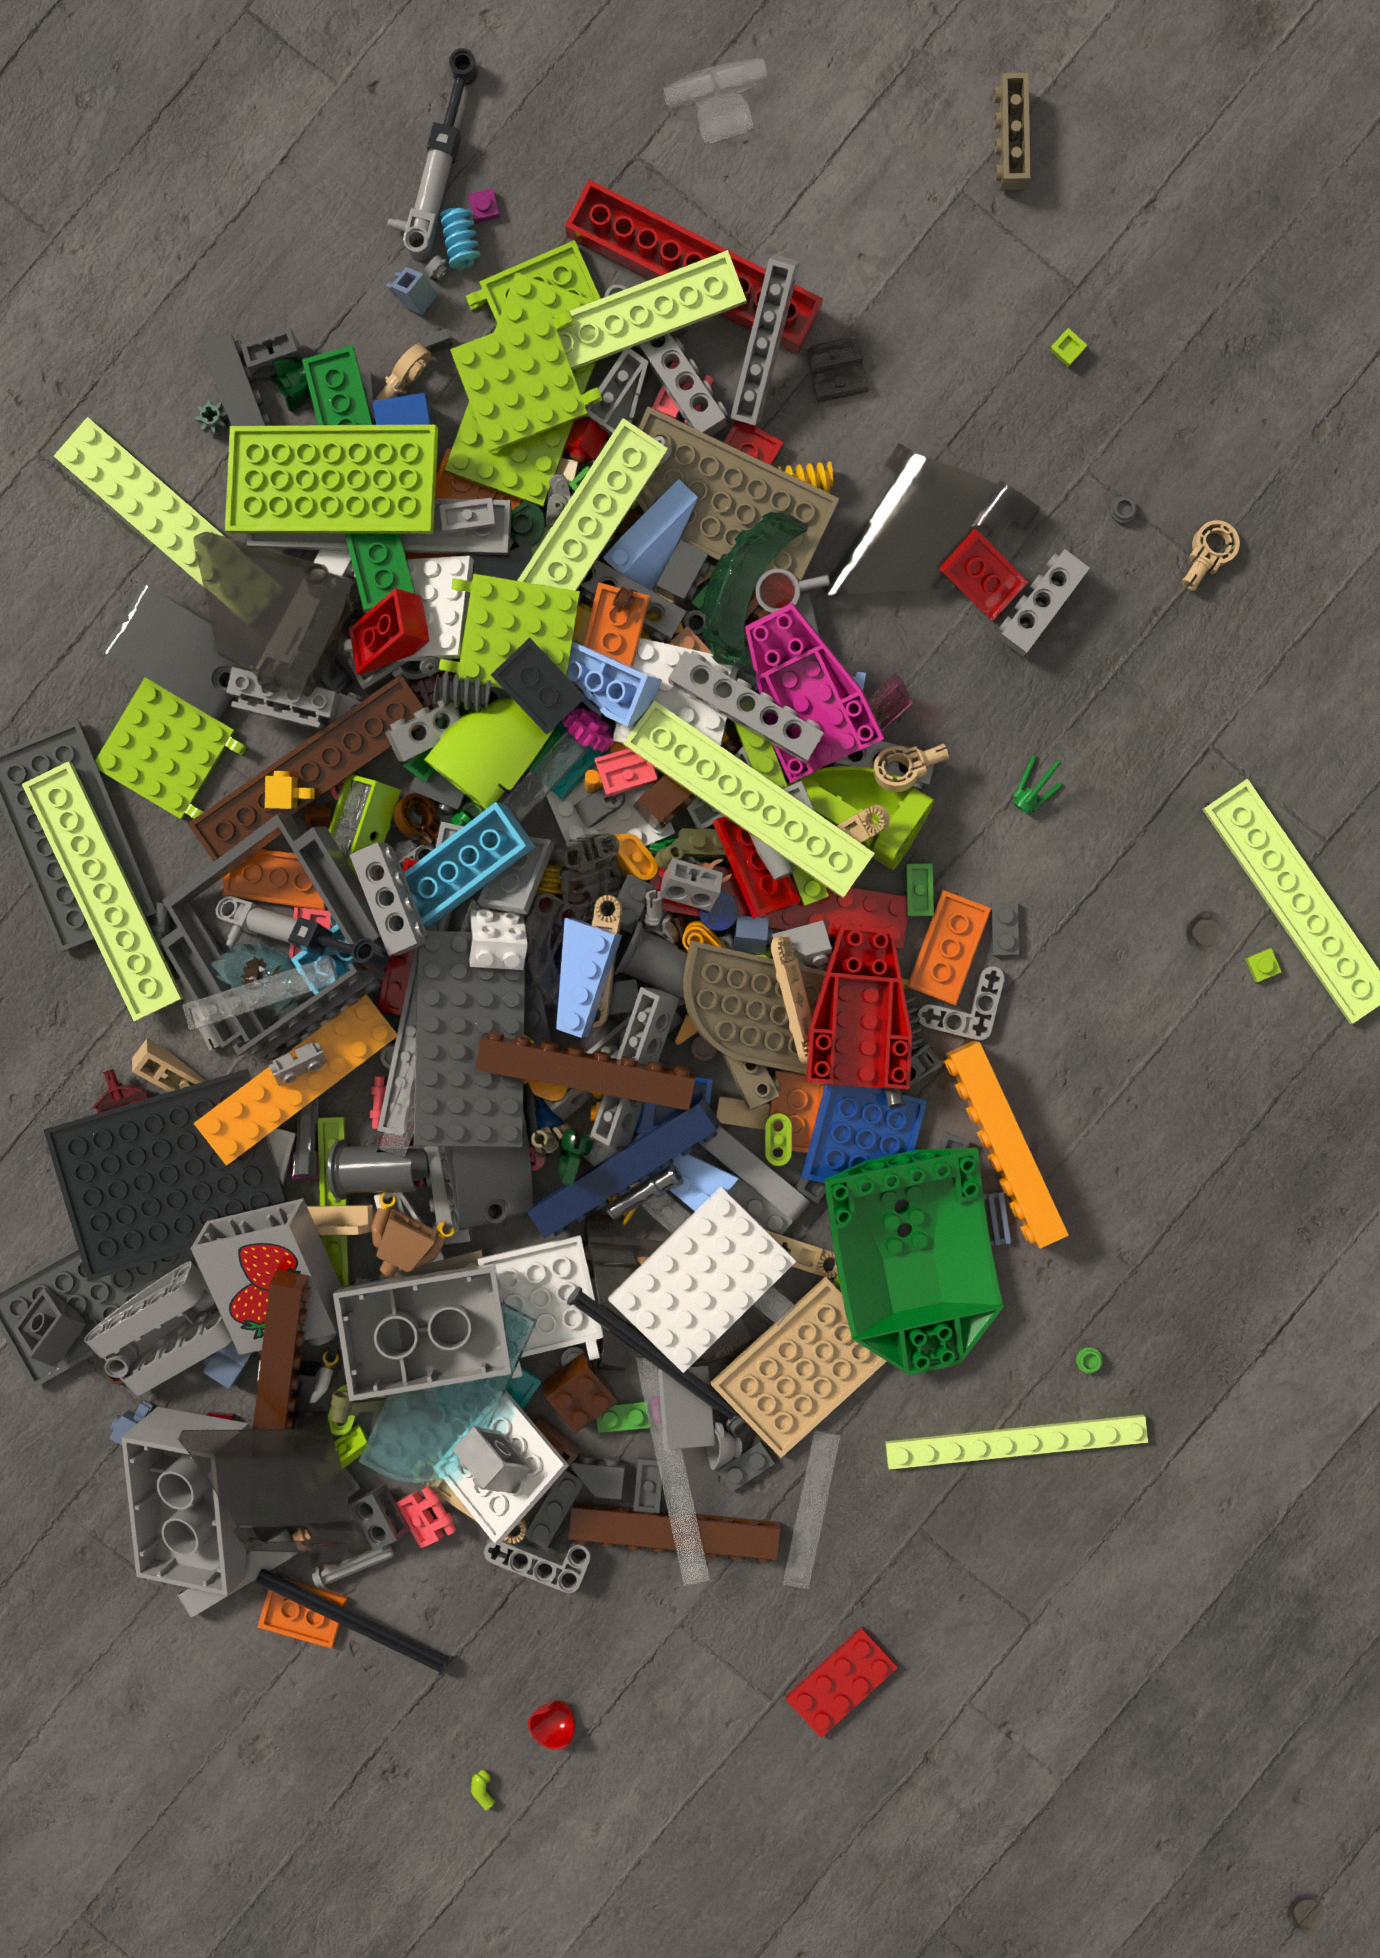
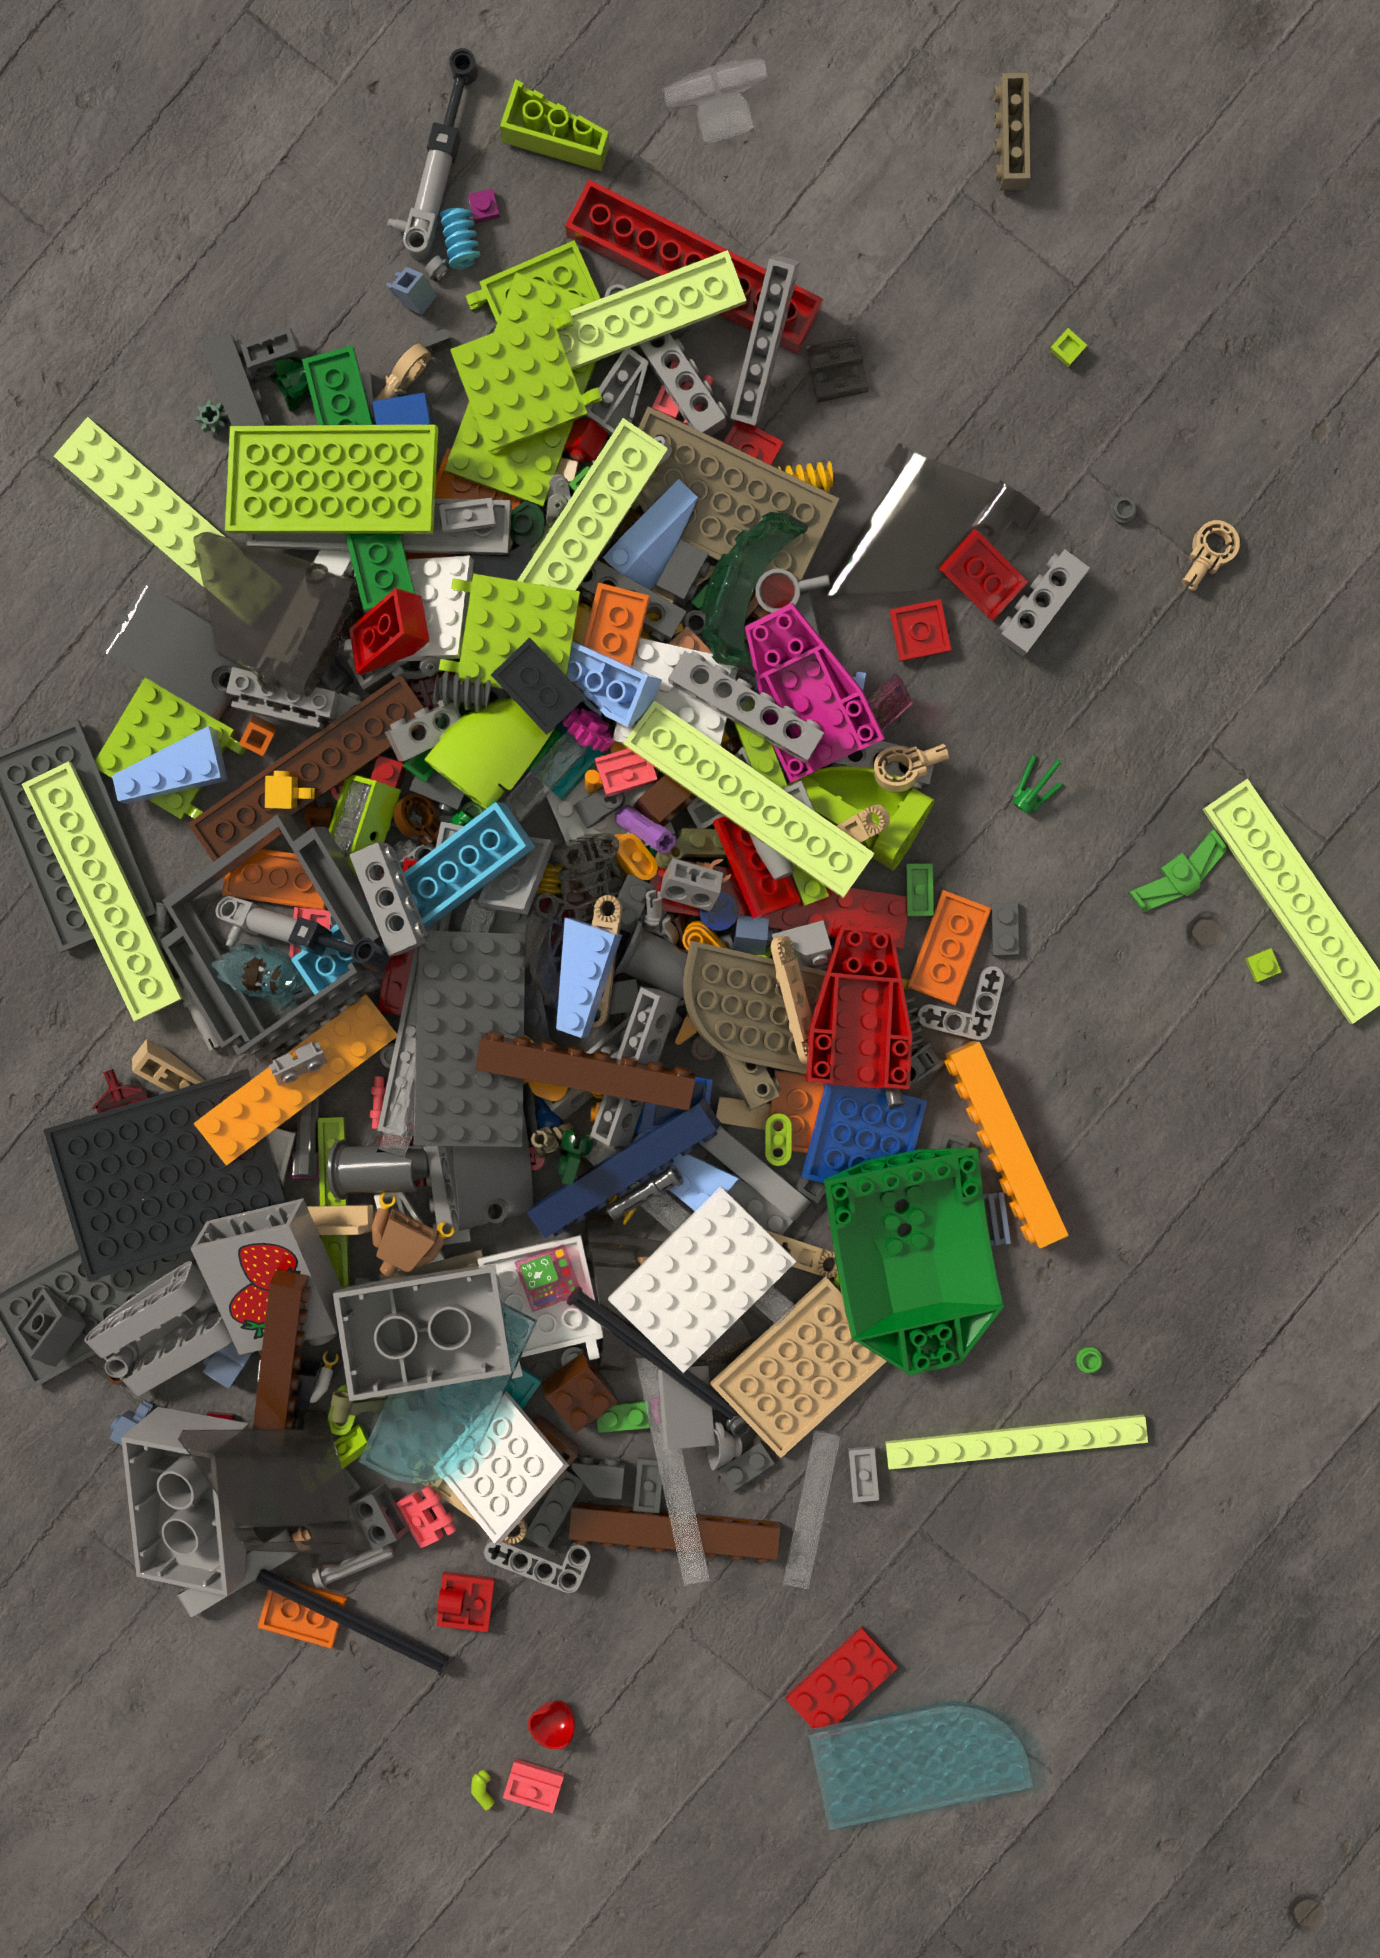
clear plate [182,957,338,1030] -> none
light grey brick [453,1426,532,1493] -> none
white bracket [469,909,528,970] -> none
reddish brown plate [612,586,636,612] -> none
none -> light blue wedge [112,726,228,804]
none -> orange brick [239,714,277,756]
none -> red brick [371,756,406,789]
none -> red plate [436,1571,495,1632]
none -> lime wedge [500,79,609,171]
none -> coral plate [503,1758,564,1813]
none -> tile [514,1244,579,1312]
none -> medium lavender axle [615,805,676,854]
none -> clear light blue plate [808,1701,1033,1830]
none -> light grey plate [848,1446,879,1503]
none -> red plate [889,599,951,662]
none -> bright green plate [1128,830,1227,913]

